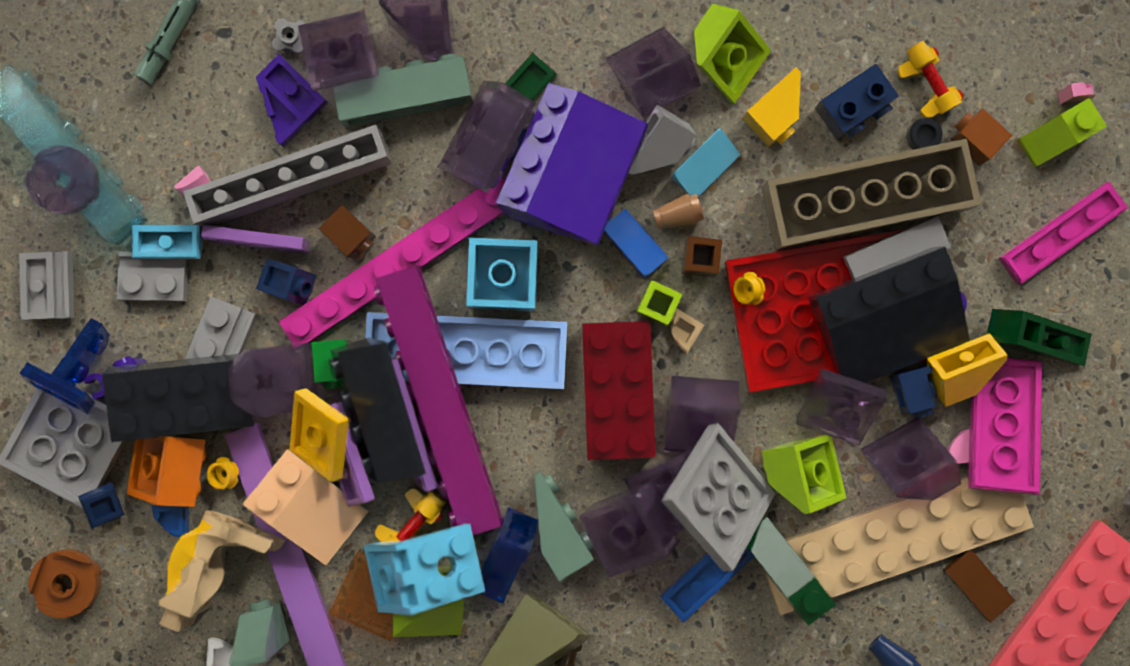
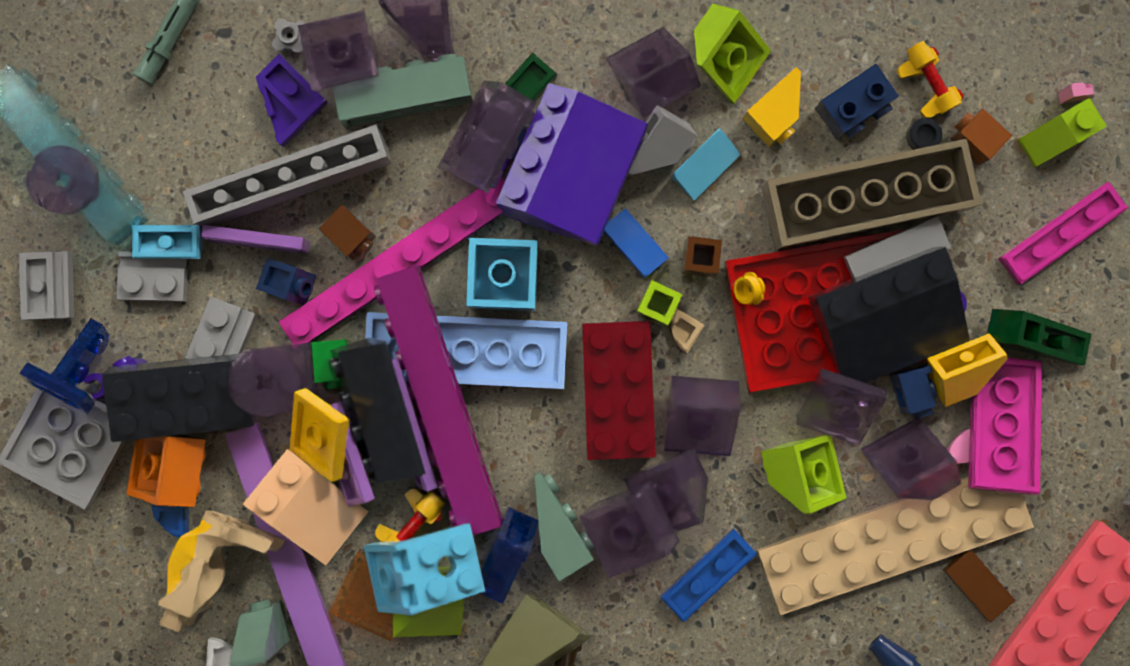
dark orange plate [28,549,101,619] -> none
dark blue tile [78,483,125,529] -> none
bright pink tile [174,165,211,196] -> none
yellow plate [207,457,239,490] -> none
medium nougat cone [653,193,704,229] -> none
light grey plate [662,423,776,571] -> none
slope [747,517,836,626] -> none

